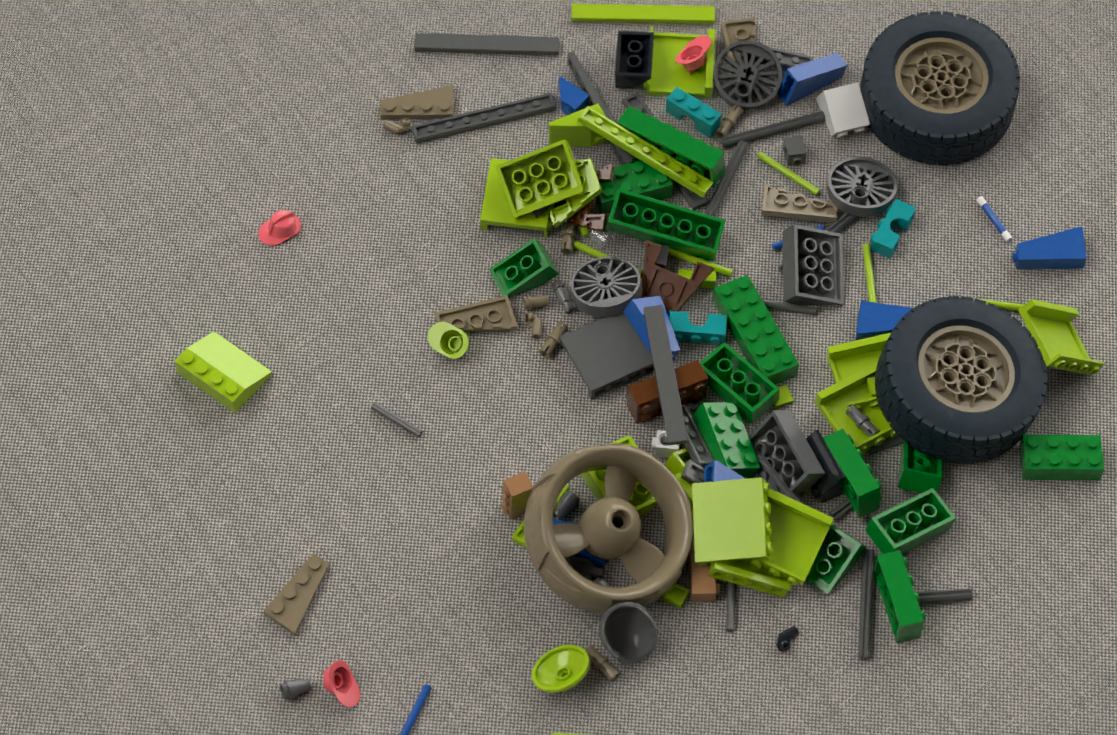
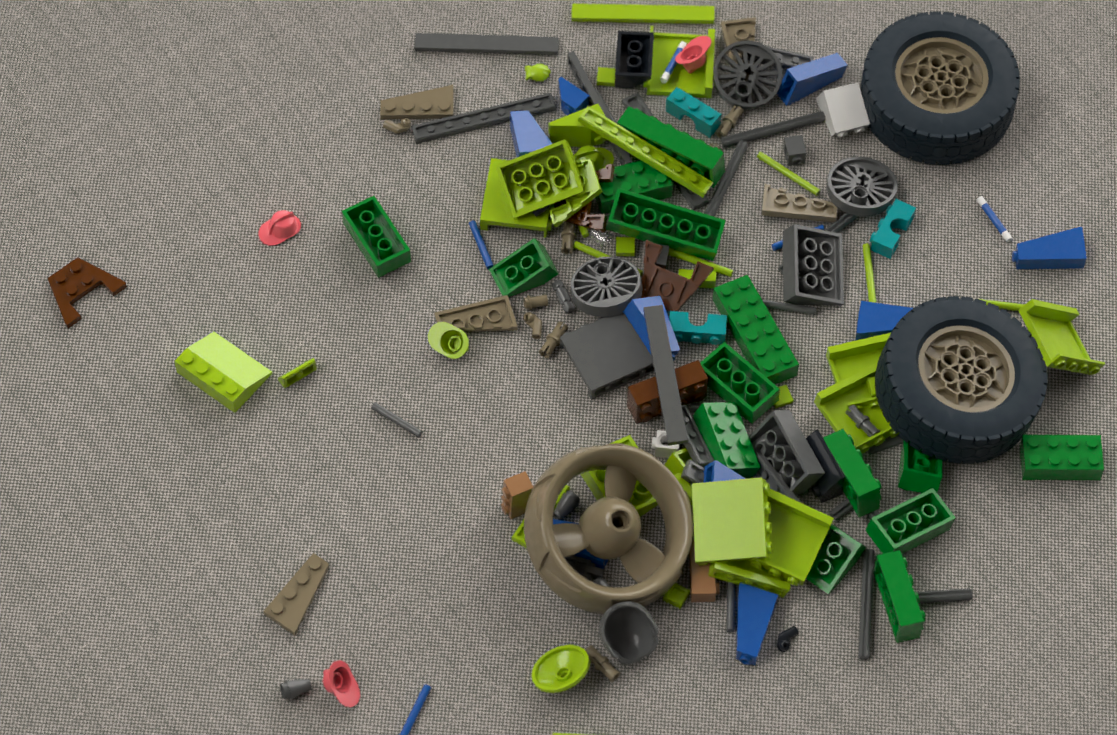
none -> reddish brown wing [48,257,127,328]
none -> lime slope [278,358,317,389]
none -> green brick [341,195,411,278]
none -> blue bar [469,220,494,270]
none -> slope [510,111,552,157]
none -> lime animal [525,64,551,82]
none -> lime piece [574,145,614,171]
none -> lime tile [596,67,615,87]
none -> lime tile [616,237,635,257]
none -> bar [660,41,687,83]
none -> blue slope [736,582,778,665]

